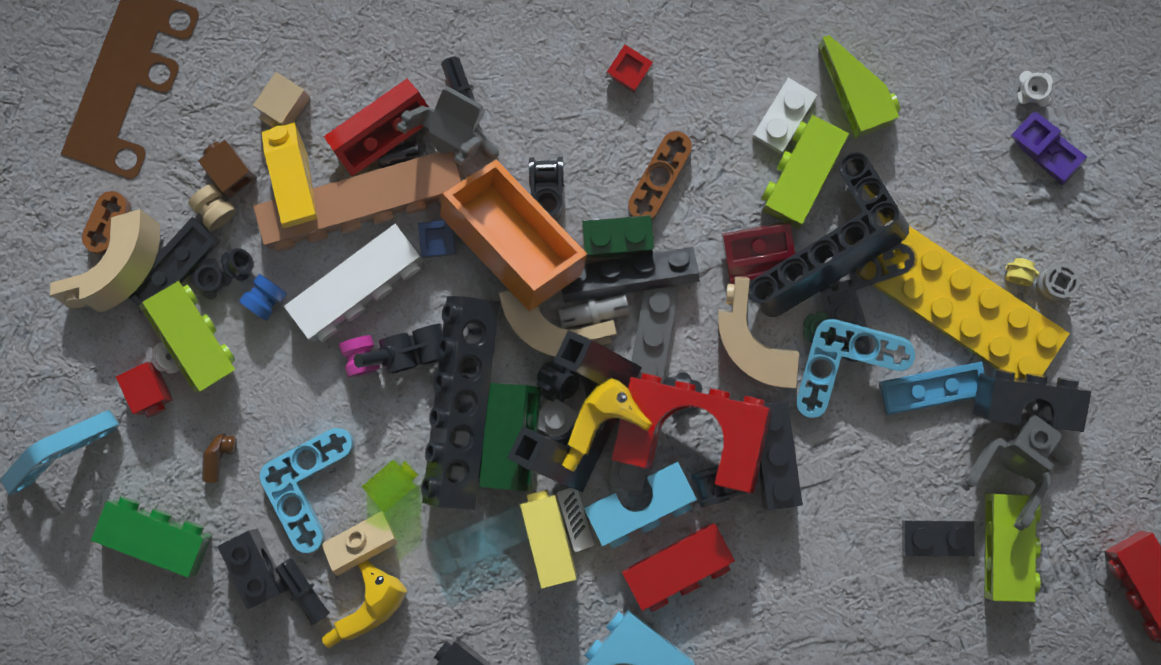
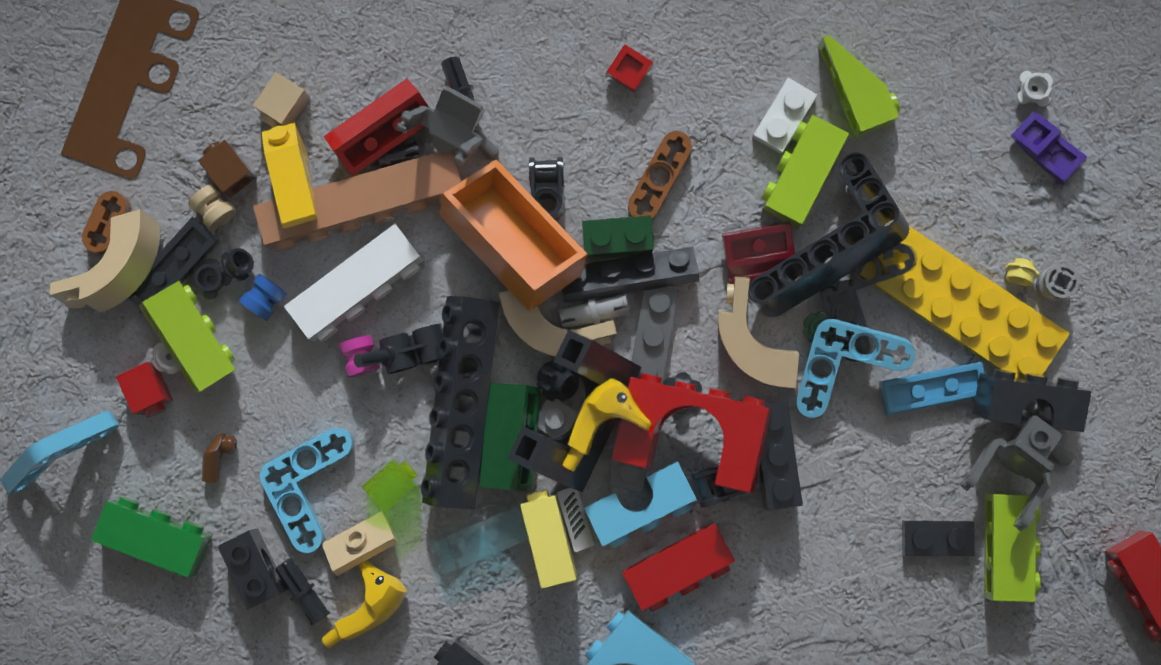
dark blue plate [418,220,456,258] -> none

